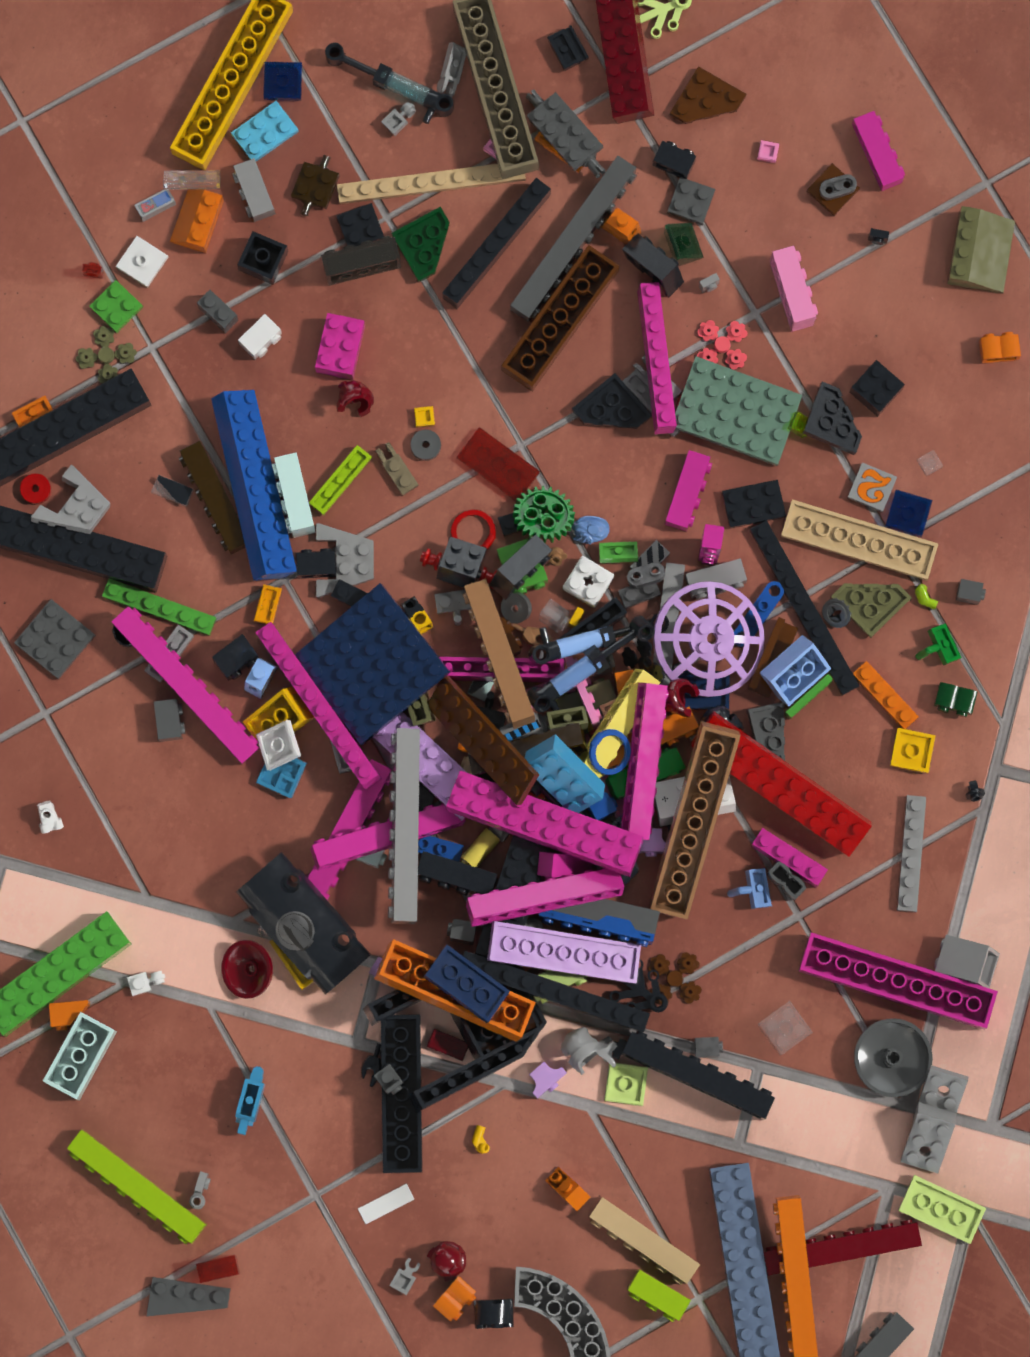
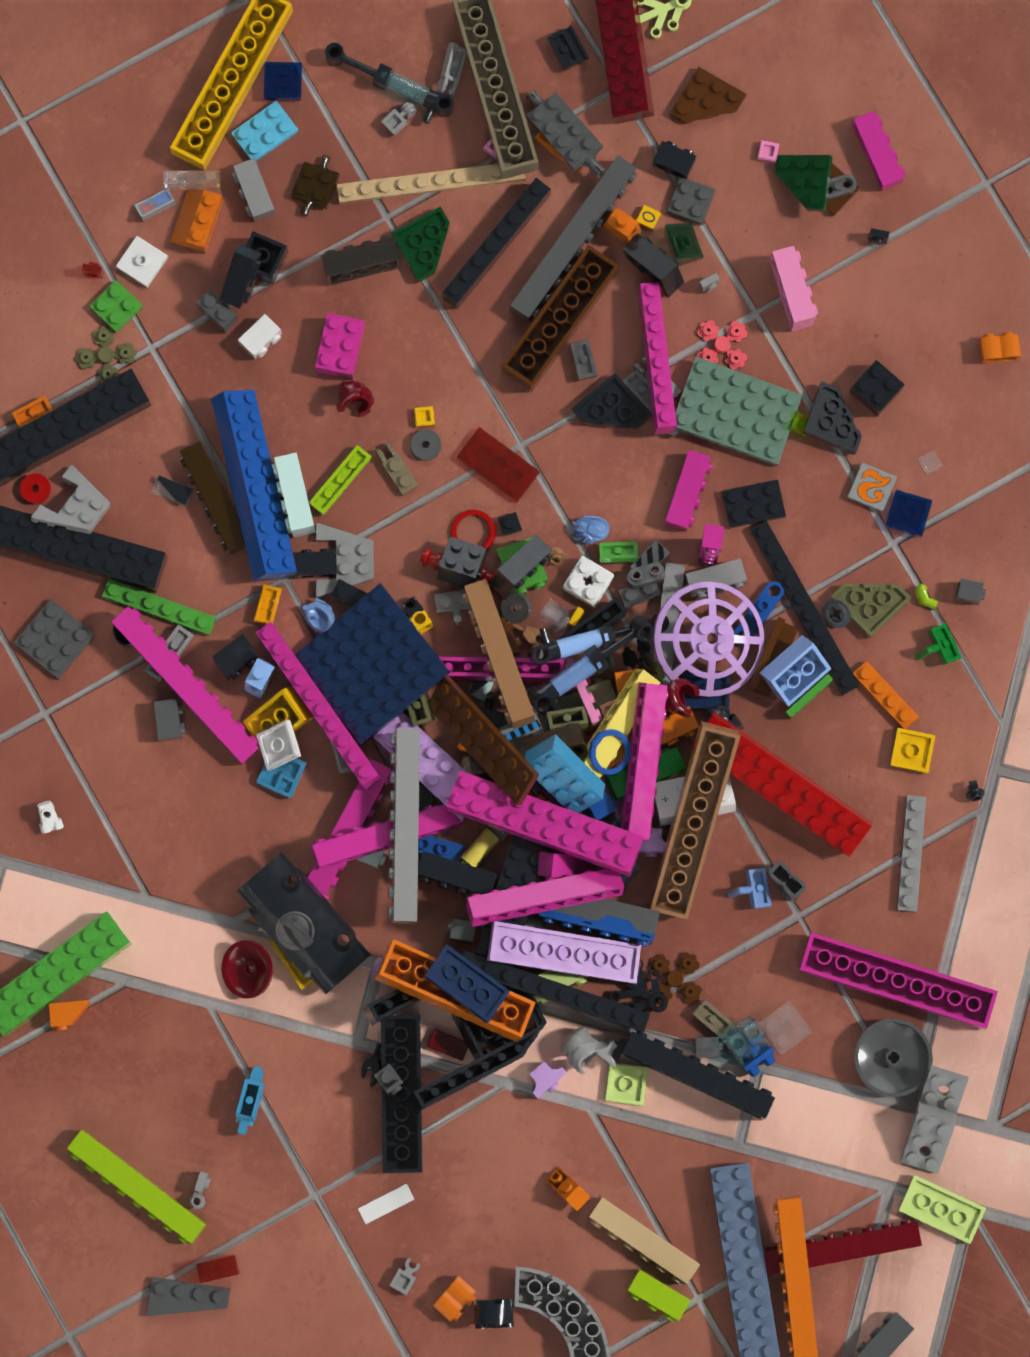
light aqua brick [43,1012,117,1101] -> none
white plate [127,971,166,996] -> none
black plate [336,203,385,252] -> none
dark red helmet [427,1241,466,1282] -> none
yellow arm [472,1125,490,1154] -> none
green gear [513,486,575,543] -> none
dark grey wing [747,702,785,761] -> none
dark pink brick [751,828,828,888] -> none
tan plate [781,499,938,581] -> none
dark green brick [934,682,978,717] -> none
light grey slope [934,934,1000,988] -> none
olive slope [947,206,1015,294] -> none
none -> black wedge [219,245,262,309]
none -> medium blue hat [301,598,335,633]
none -> flat silver plate [570,339,597,381]
none -> yellow tile [636,205,661,231]
none -> dark tan hinge [692,999,745,1048]
none -> clear light blue hips [719,1016,775,1077]
none -> dark green plate [775,155,833,211]

